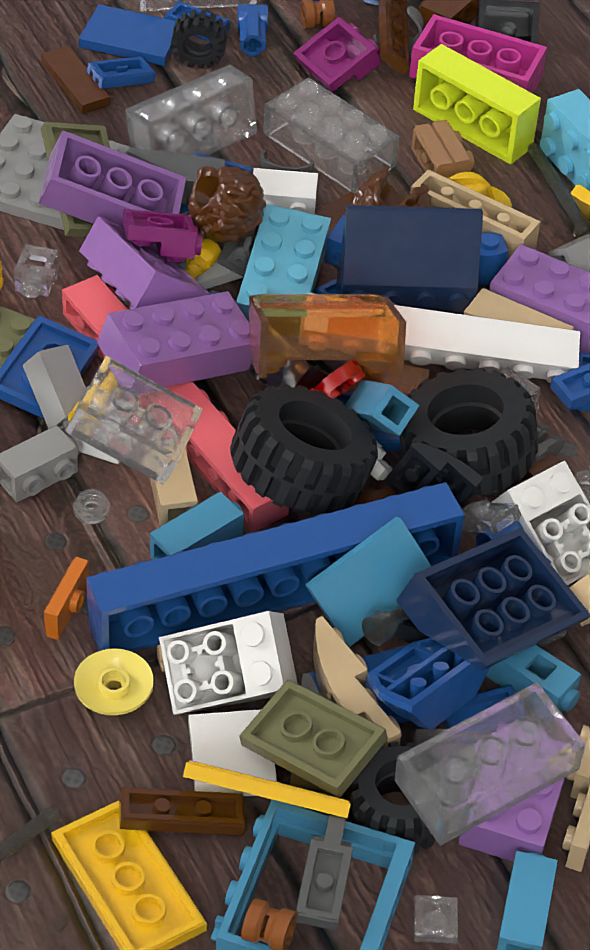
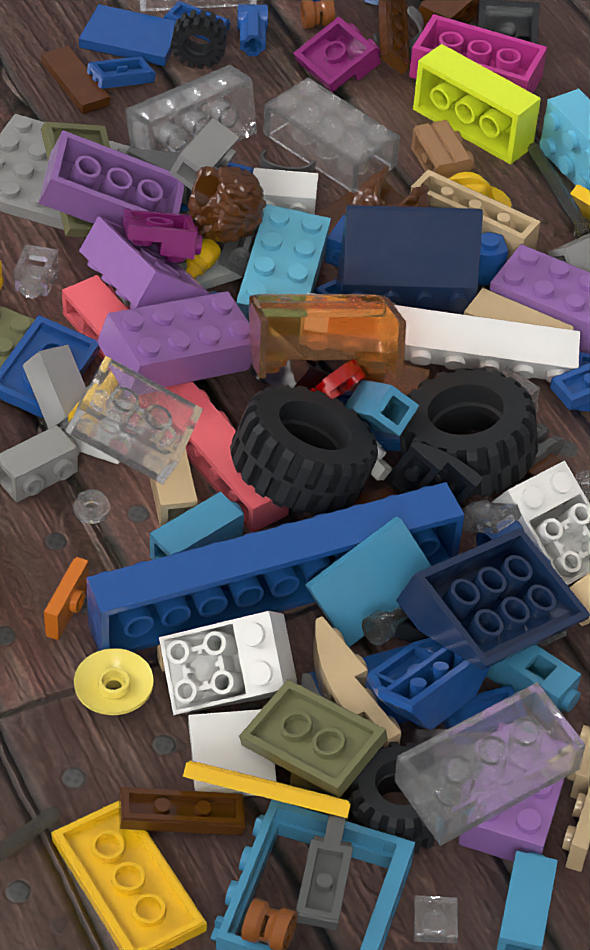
none -> light grey brick [169,117,239,190]

